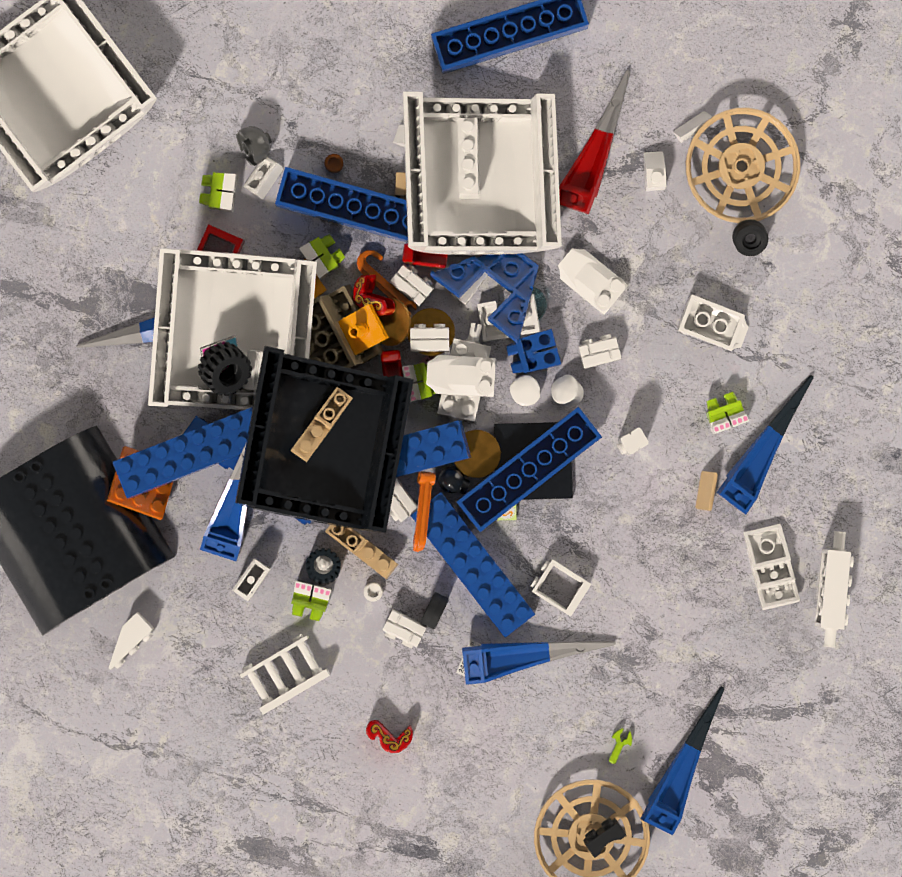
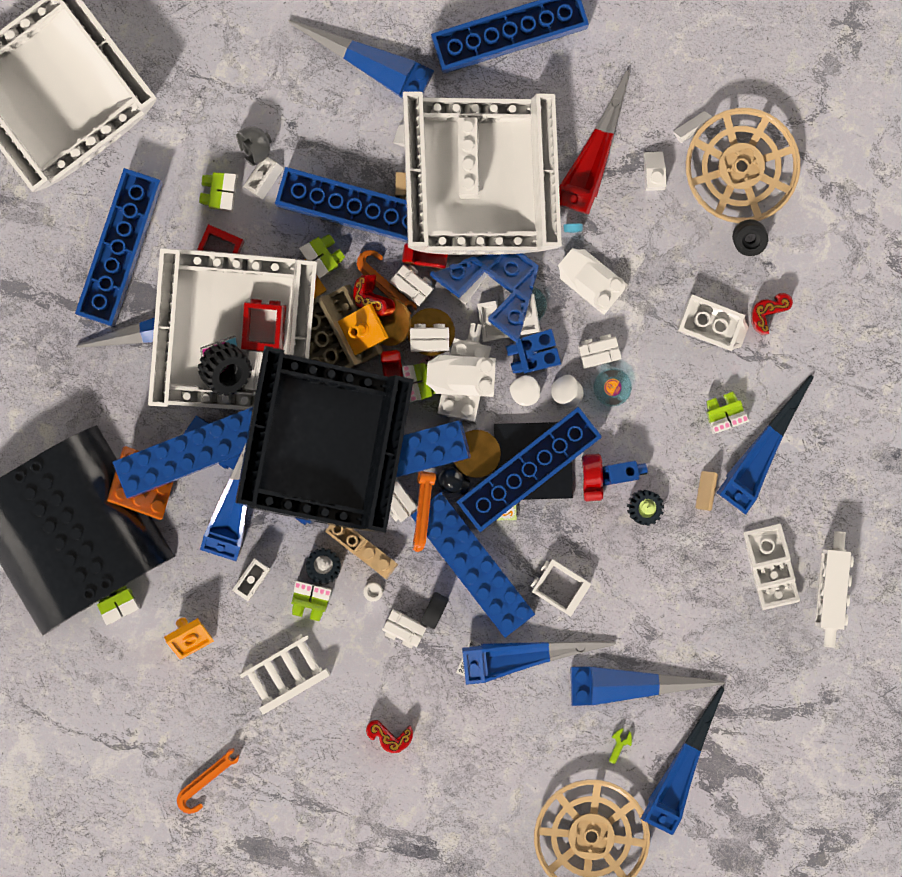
white slope [109,612,155,670] -> none
tan slope [291,387,353,462] -> none
dark orange tile [324,154,344,174] -> none
black brick [583,818,627,858] -> none
white brick [617,428,649,455] -> none
none -> blue brick [75,168,163,328]
none -> hips [97,585,141,625]
none -> light orange tile [164,618,214,660]
none -> orange piece [177,748,240,814]
none -> red window [241,299,286,351]
none -> blue plate [288,20,434,99]
none -> medium azure tile [563,224,583,233]
none -> blue plate [570,666,725,706]
none -> red animal [581,454,603,502]
none -> clear light blue tile [593,368,632,407]
none -> blue torso [602,461,648,486]
none -> black wheel [627,490,664,526]
none -> red animal [750,293,793,335]

